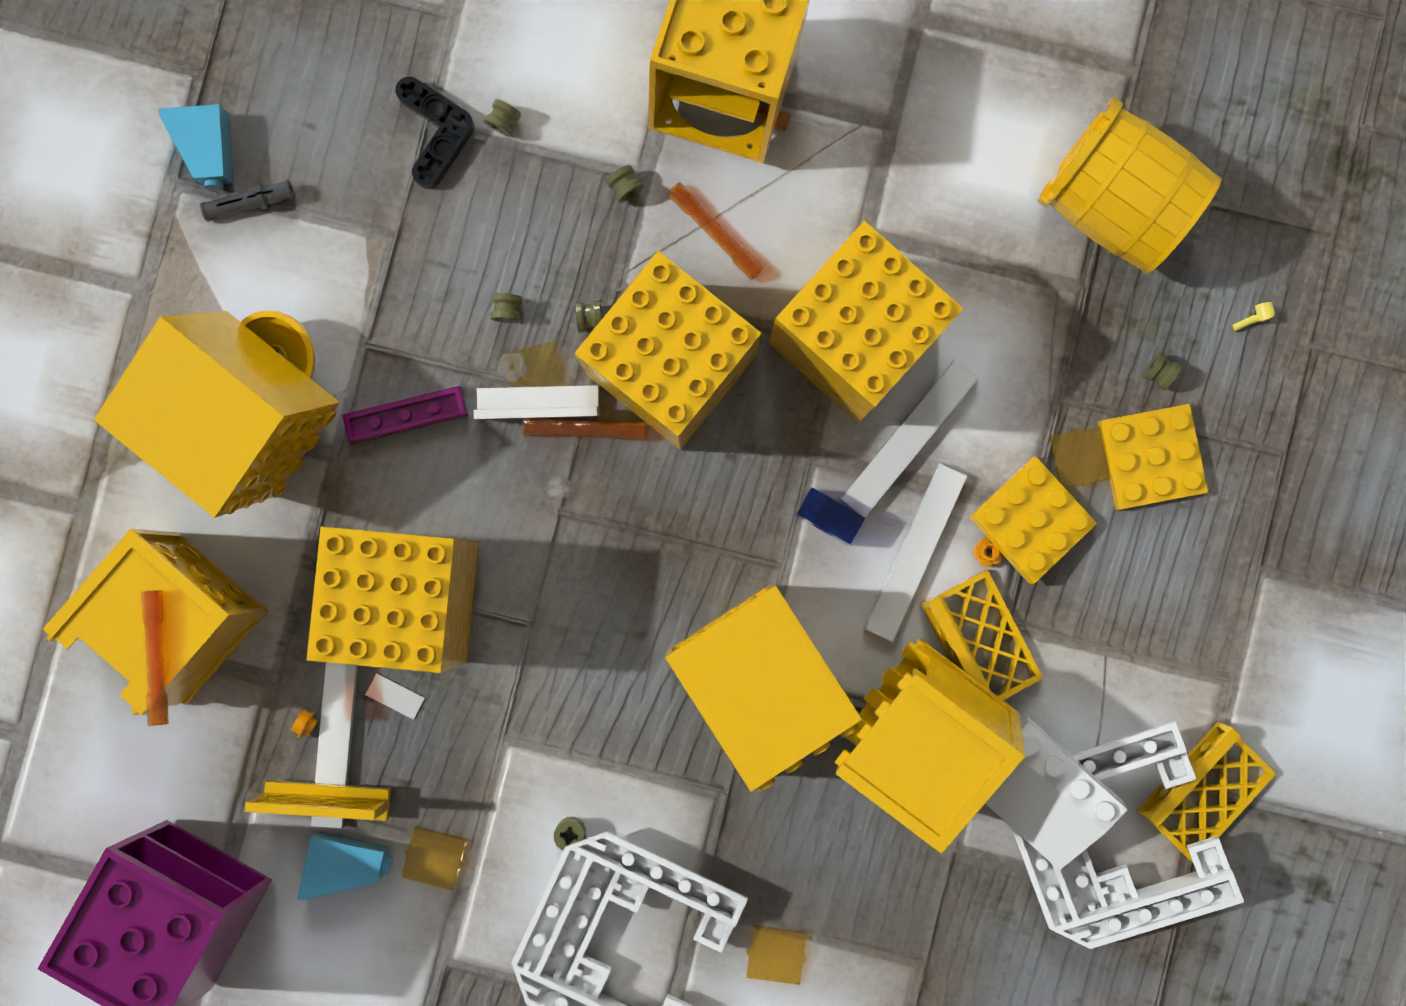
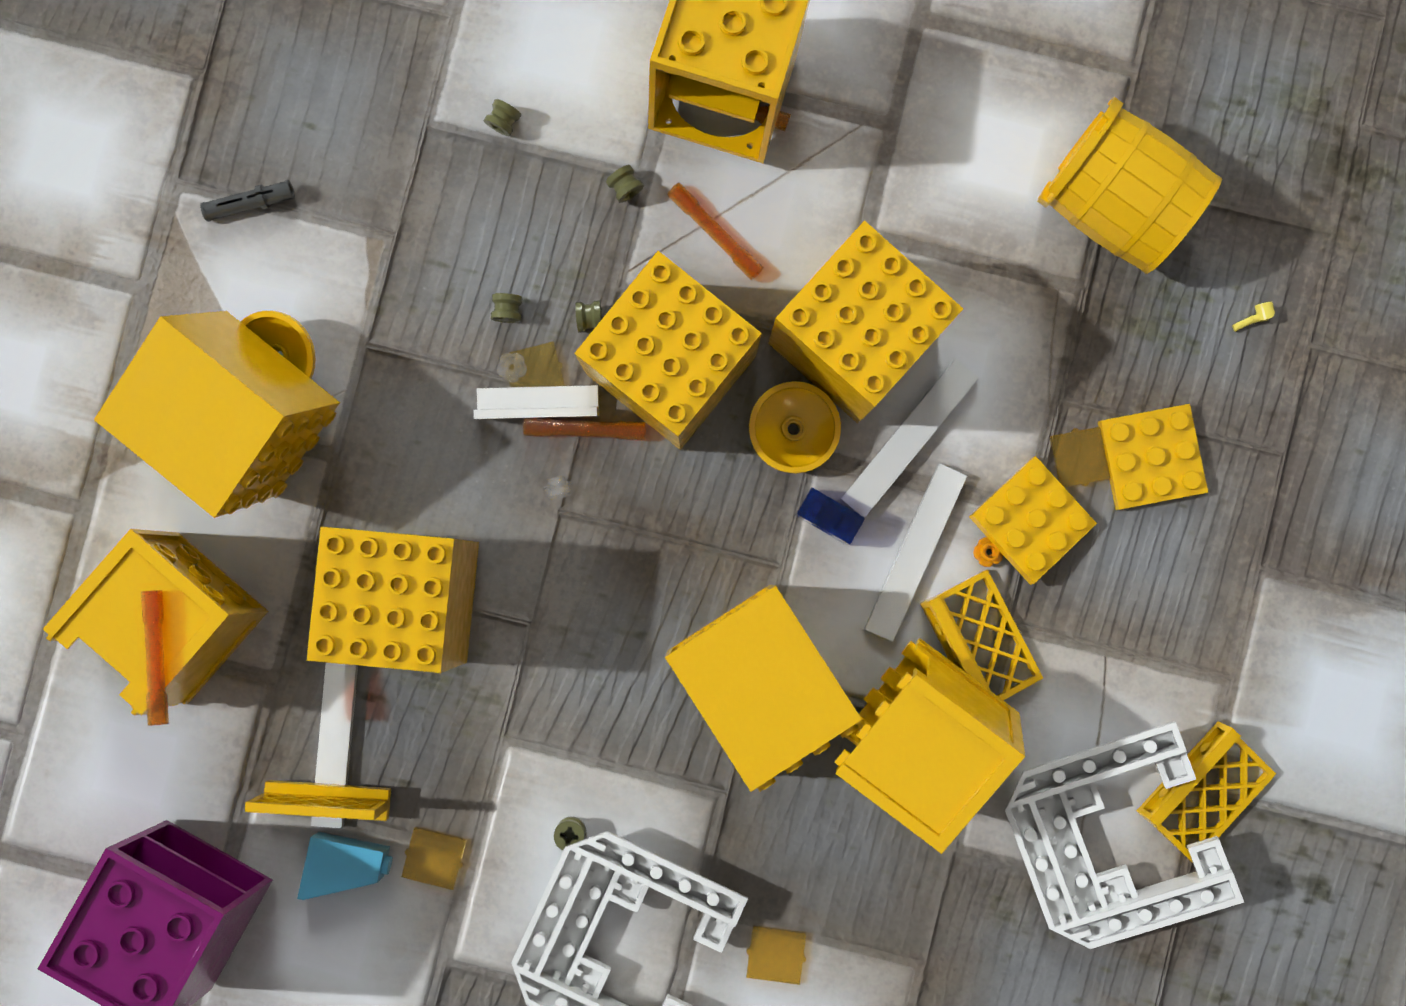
medium azure slope [159,104,233,190] -> none
light orange plate [291,709,318,738] -> none
magenta tile [342,386,468,445] -> none
white sticker [365,673,425,720] -> none
black beam [396,77,474,189] -> none
white slope [985,716,1128,870] -> none
olive wheel [1143,352,1182,390] -> none
none -> yellow dish [749,381,841,473]

